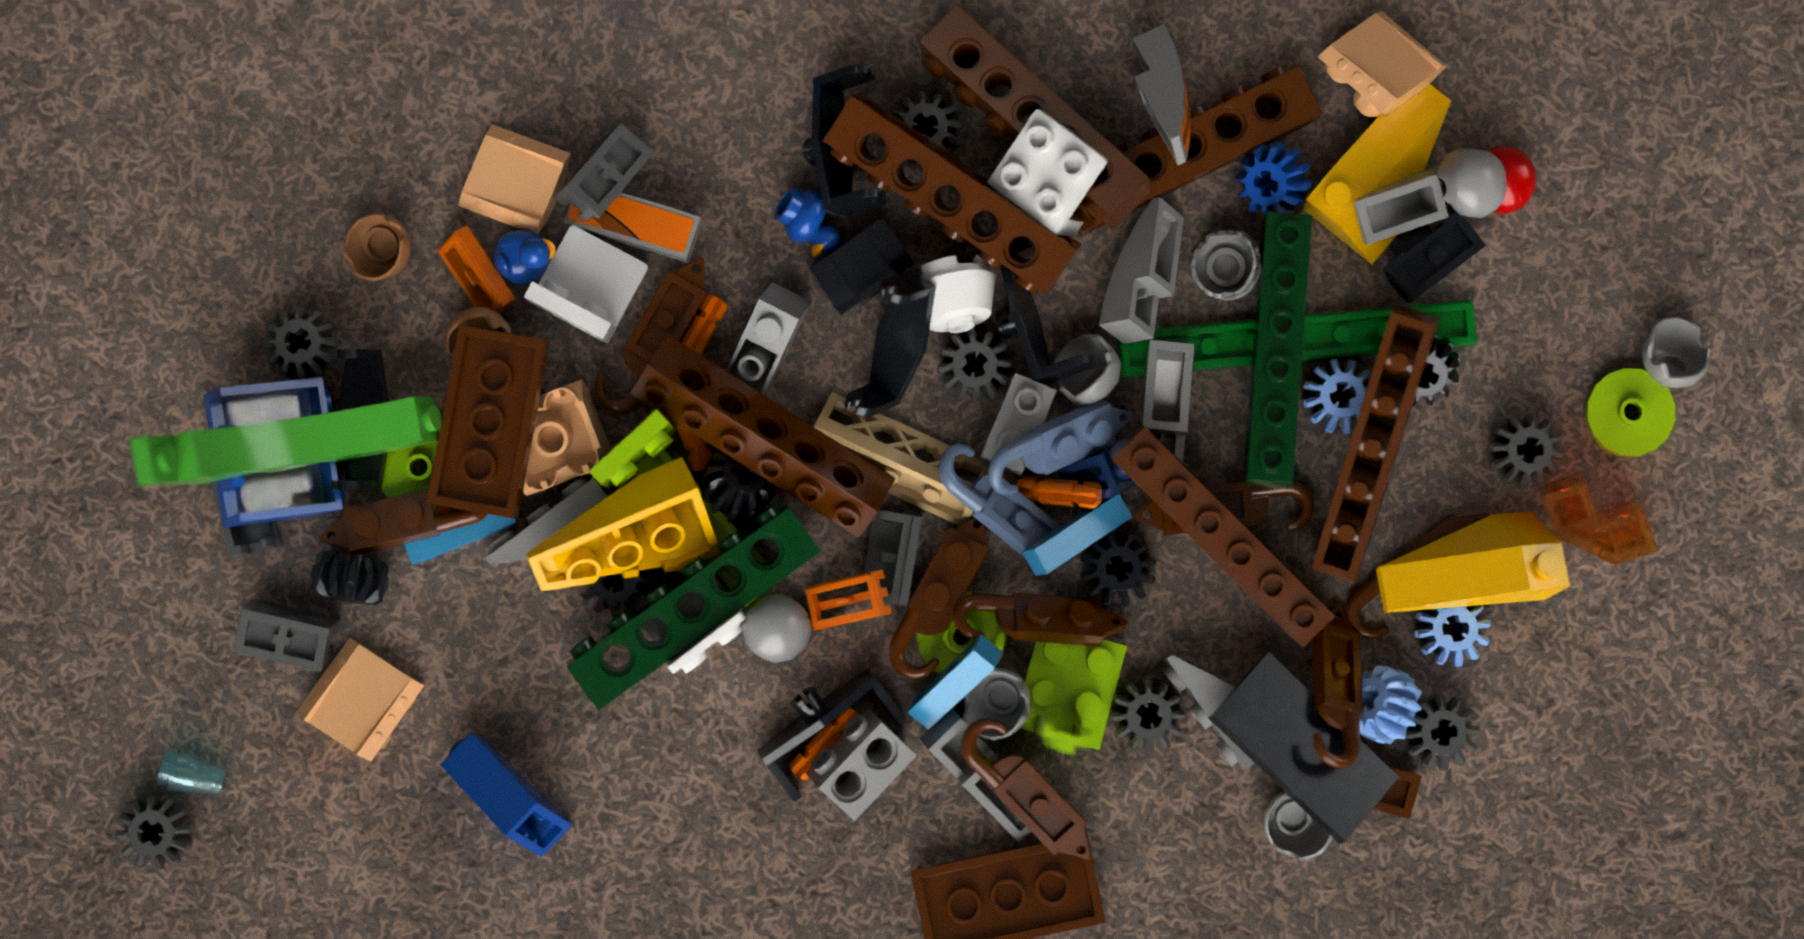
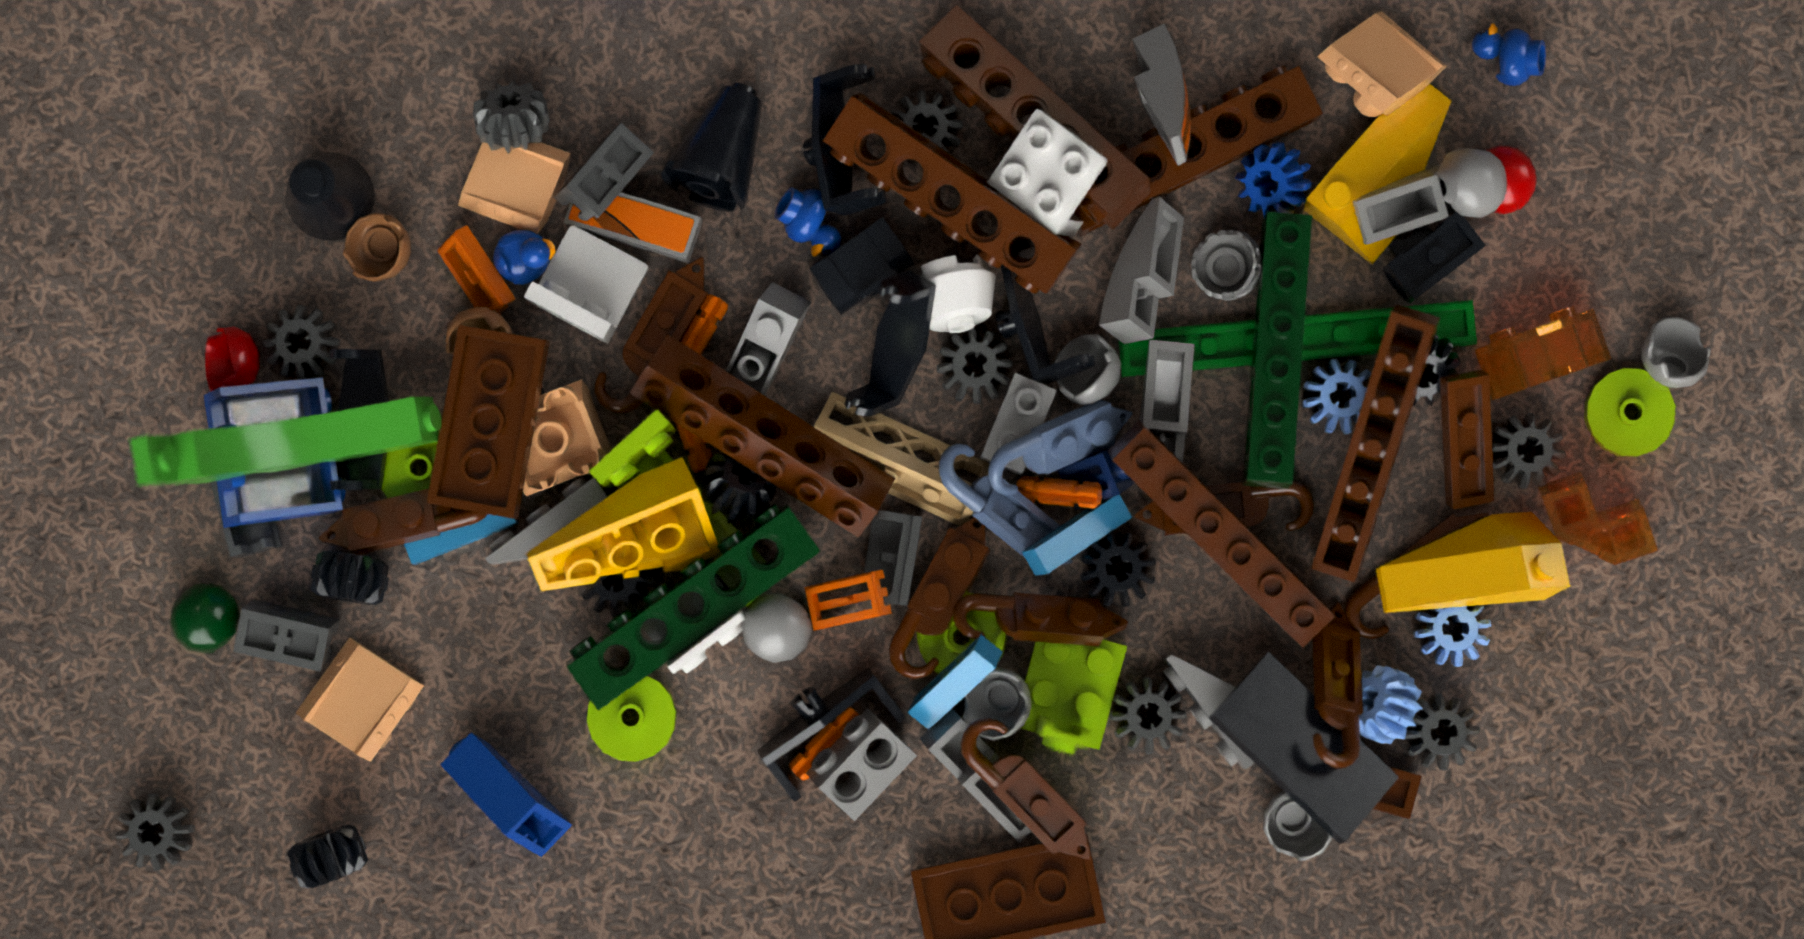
clear light blue cone [156,748,227,795] -> none
none -> dark green hair [170,583,240,654]
none -> red hair [205,326,260,391]
none -> black cone [285,152,375,241]
none -> black gear [287,825,368,888]
none -> dark grey gear [473,80,550,154]
none -> lime plate [587,676,677,762]
none -> black cone [661,82,762,212]
none -> reddish brown plate [1440,370,1494,509]
none -> blue animal [1472,23,1546,86]
none -> clear orange brick [1475,306,1612,401]

